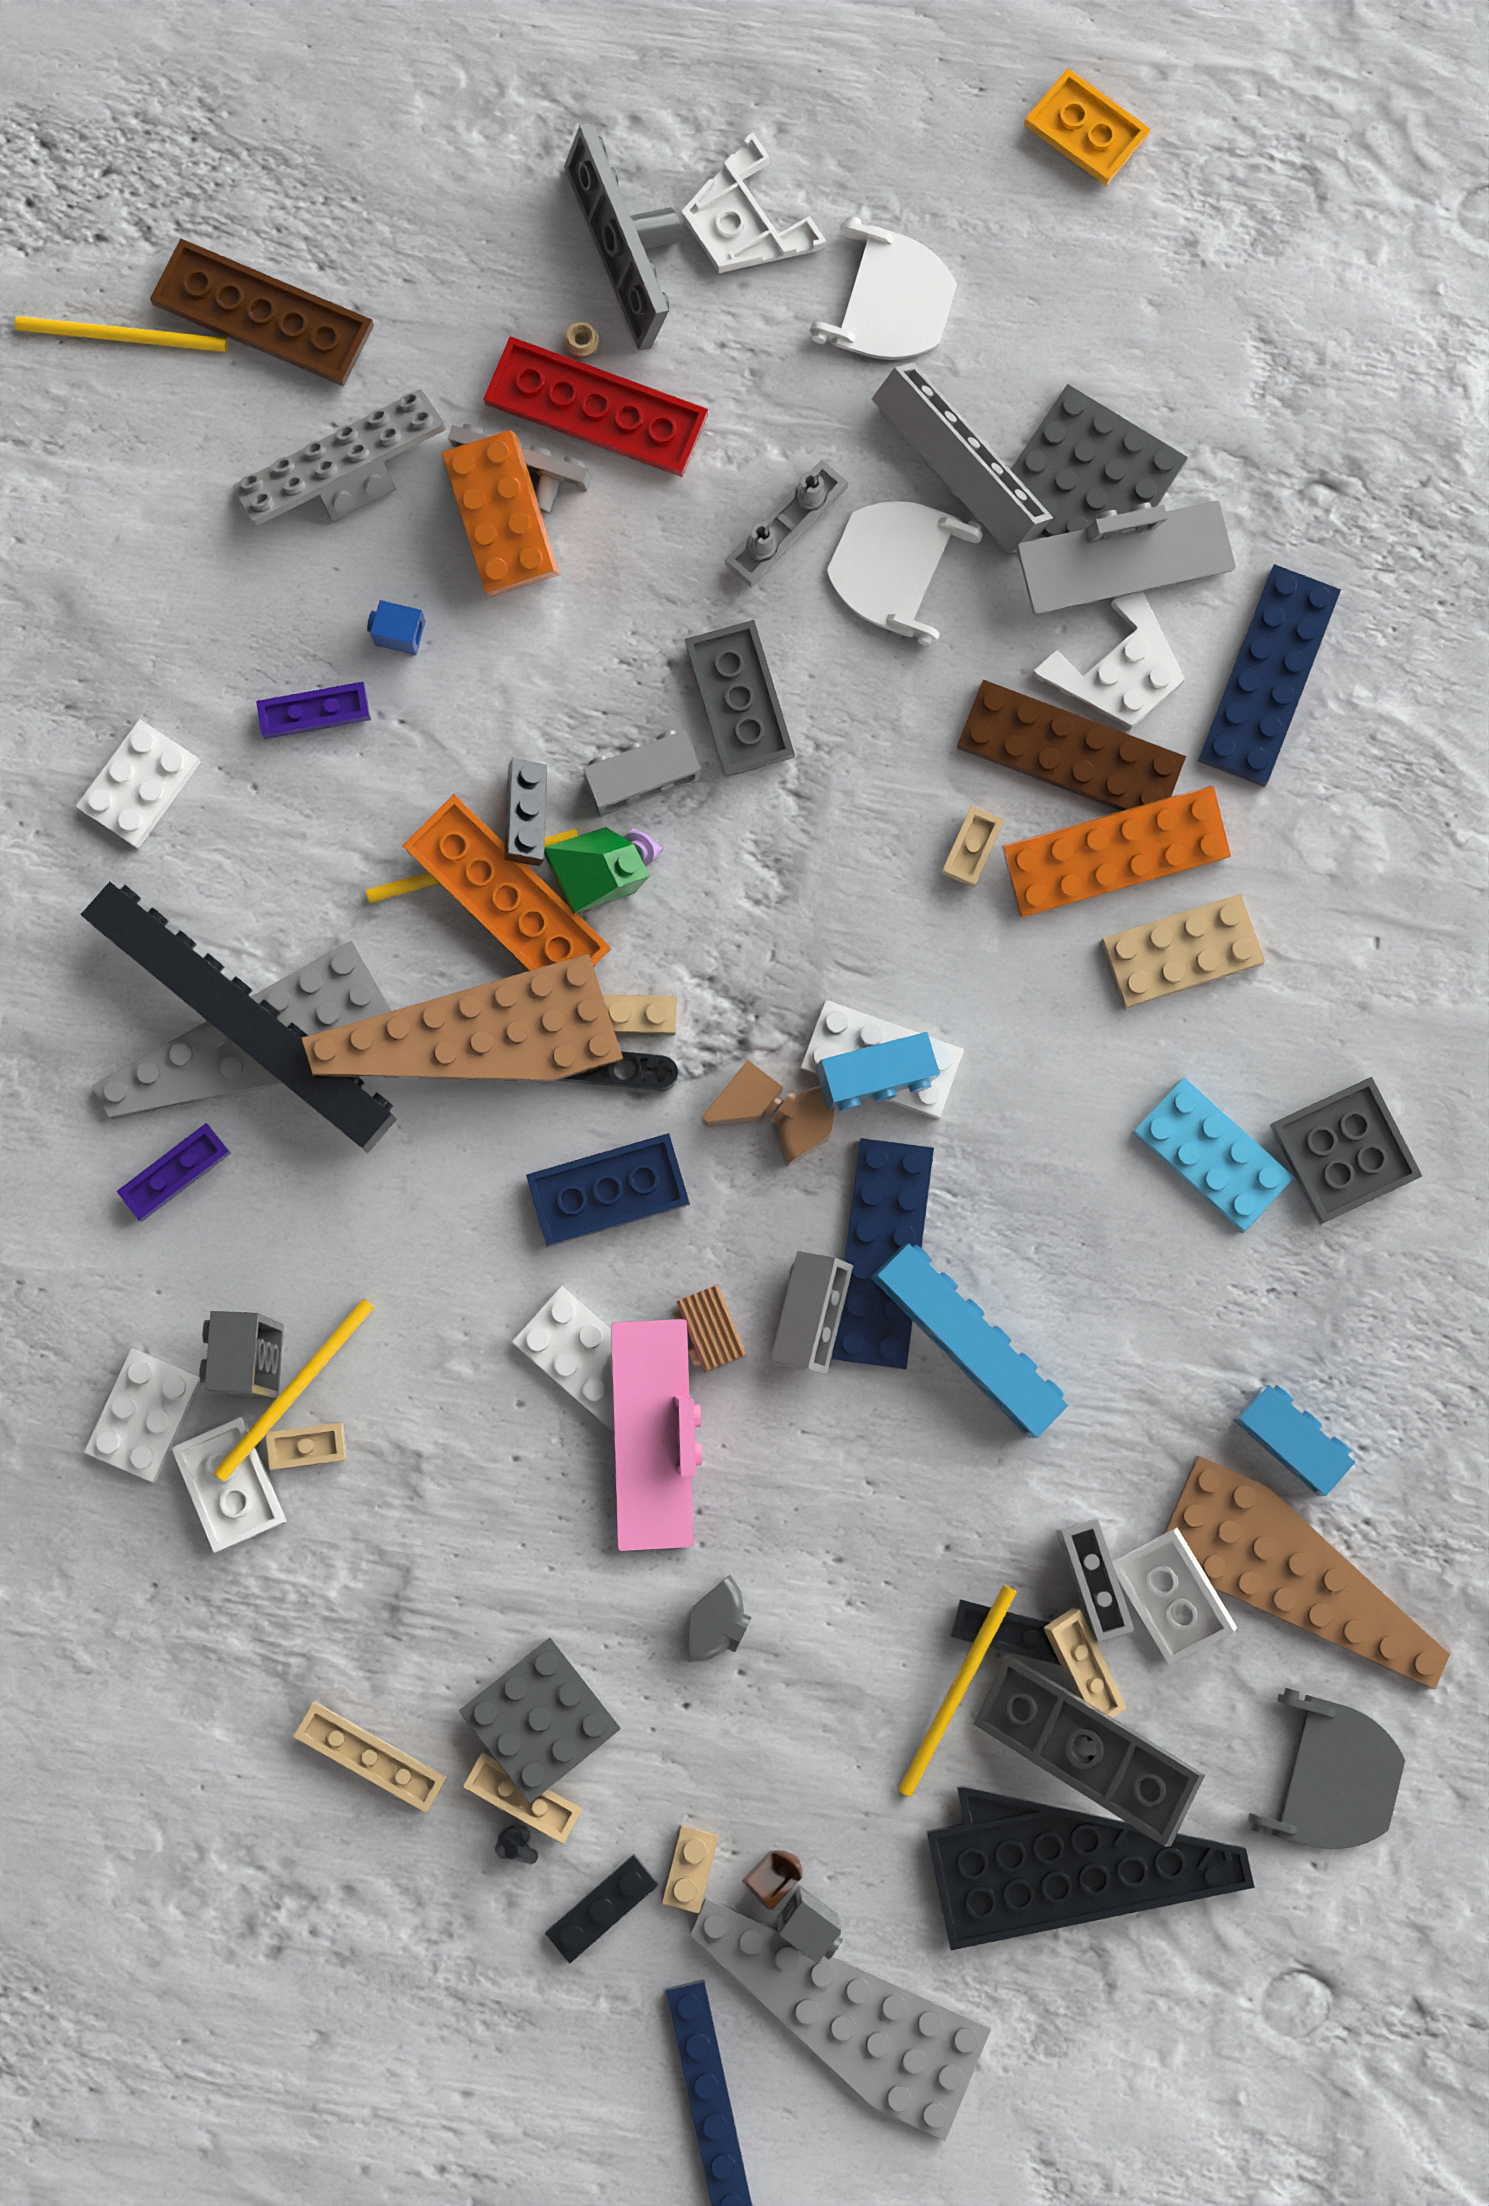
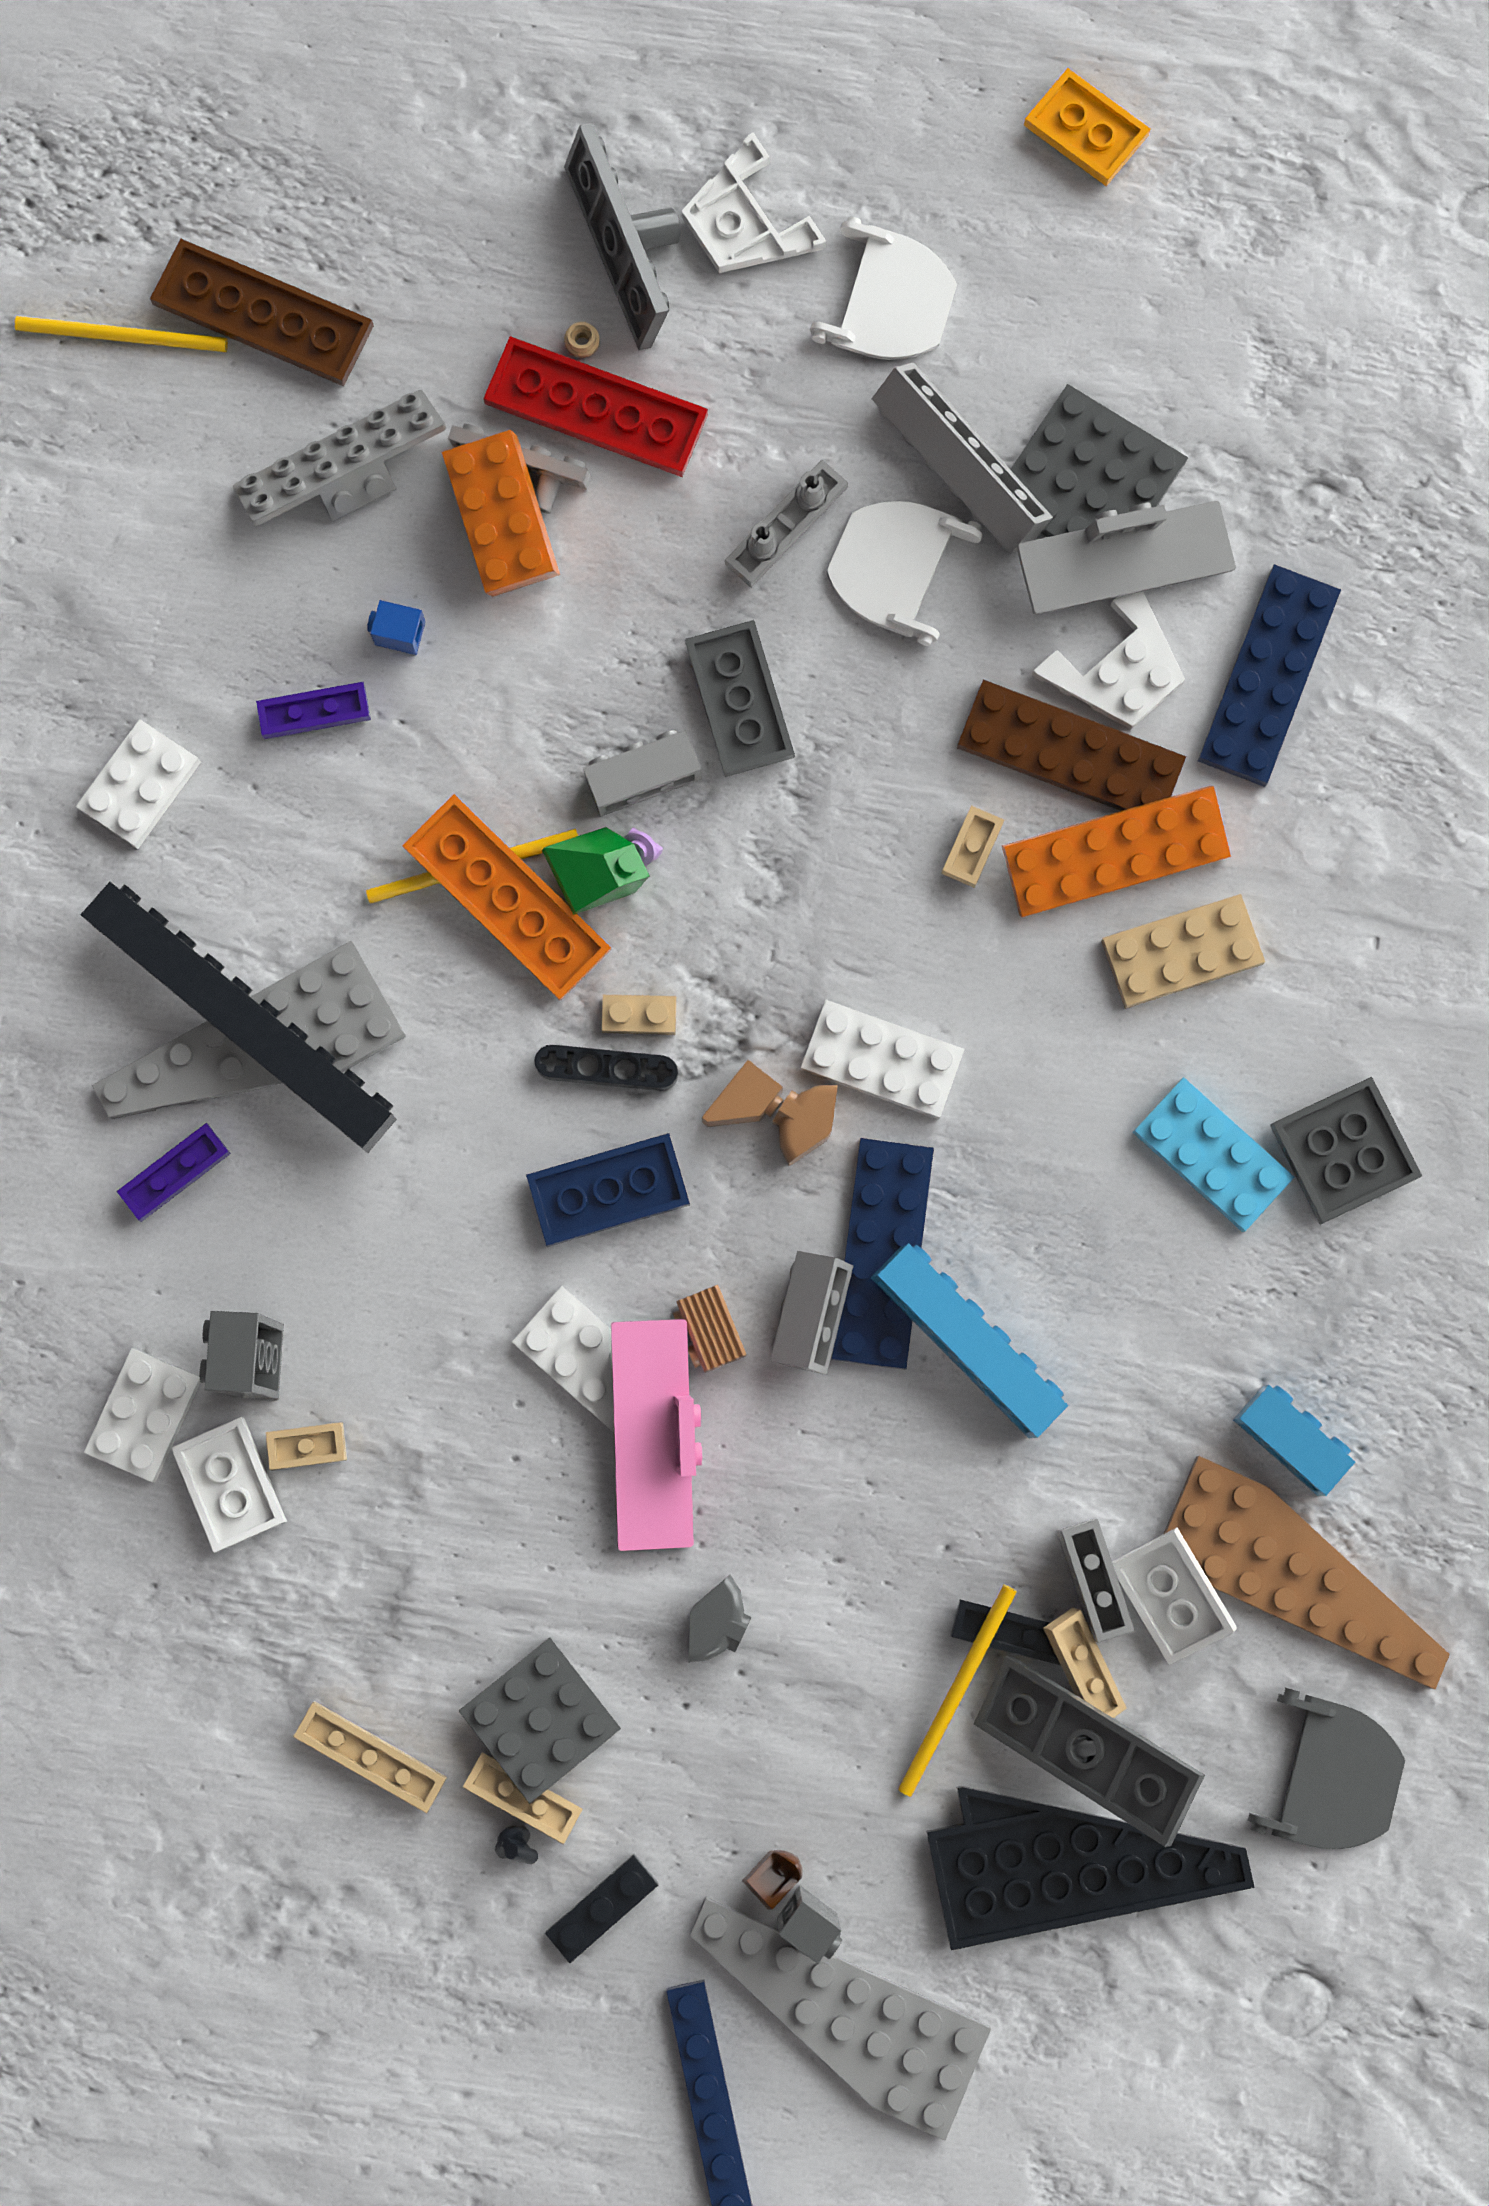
yellow piece [213,1299,374,1482] -> none
medium nougat wing [302,954,623,1082] -> none
plate [504,758,547,866] -> none
tan plate [662,1825,719,1914] -> none
dark azure brick [815,1032,940,1112] -> none

